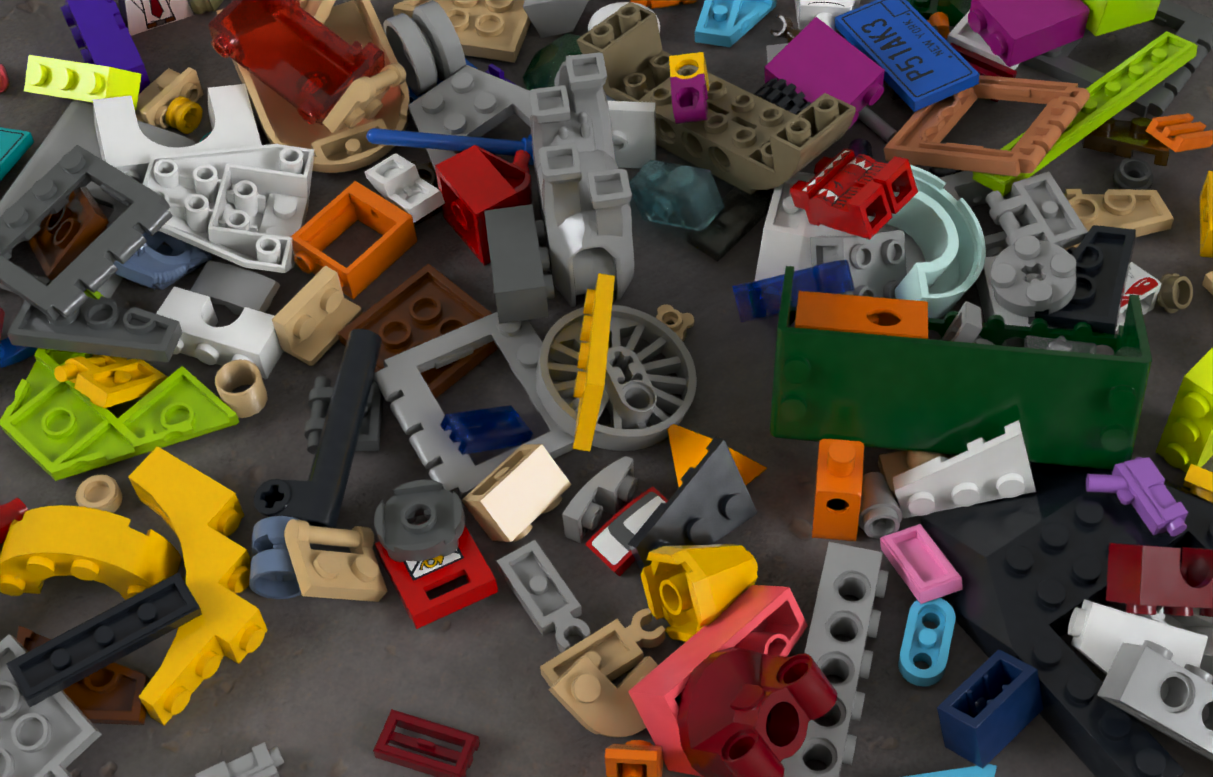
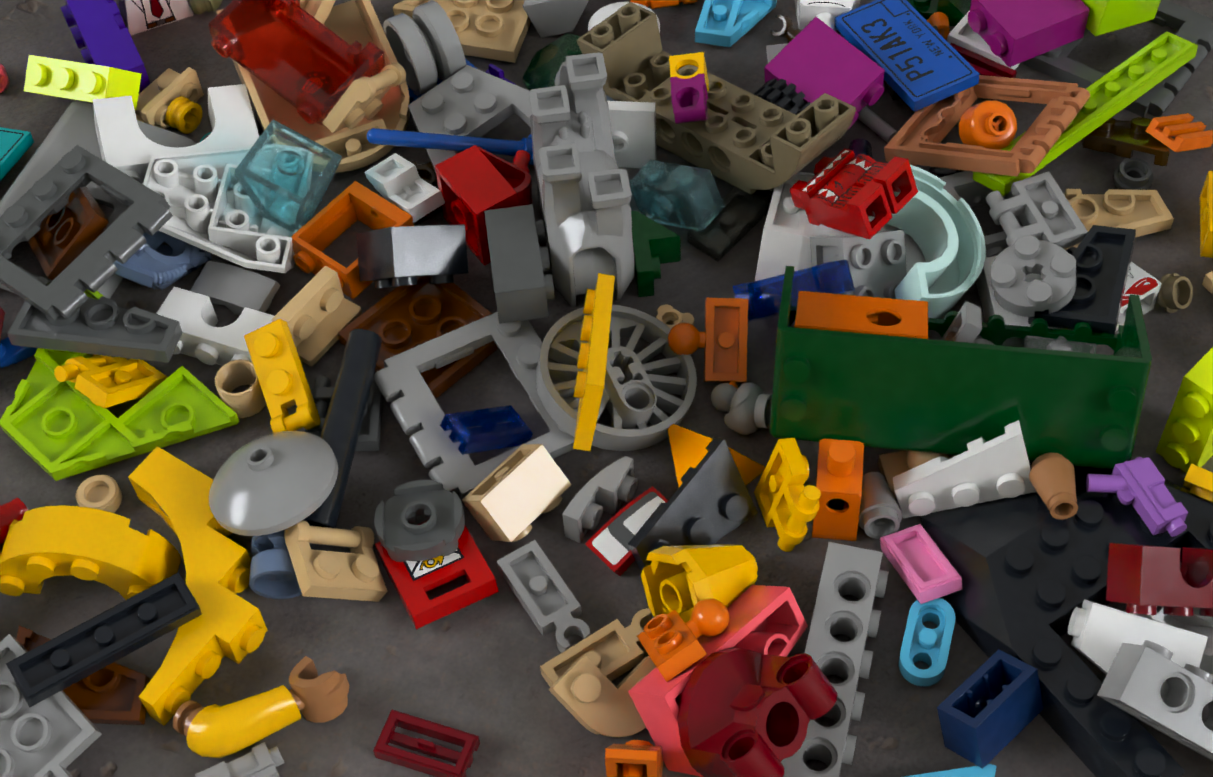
none -> piece [173,656,350,758]
none -> light grey dish [209,431,338,536]
none -> clear light blue slope [234,120,342,233]
none -> yellow plate [244,319,320,433]
none -> brick [356,224,469,289]
none -> dark green slope [631,210,681,297]
none -> orange plate [637,598,729,682]
none -> orange plate [668,297,748,383]
none -> light grey animal [711,381,772,435]
none -> yellow plate [754,438,821,552]
none -> orange head [958,100,1017,150]
none -> medium nougat cone [1029,453,1078,520]

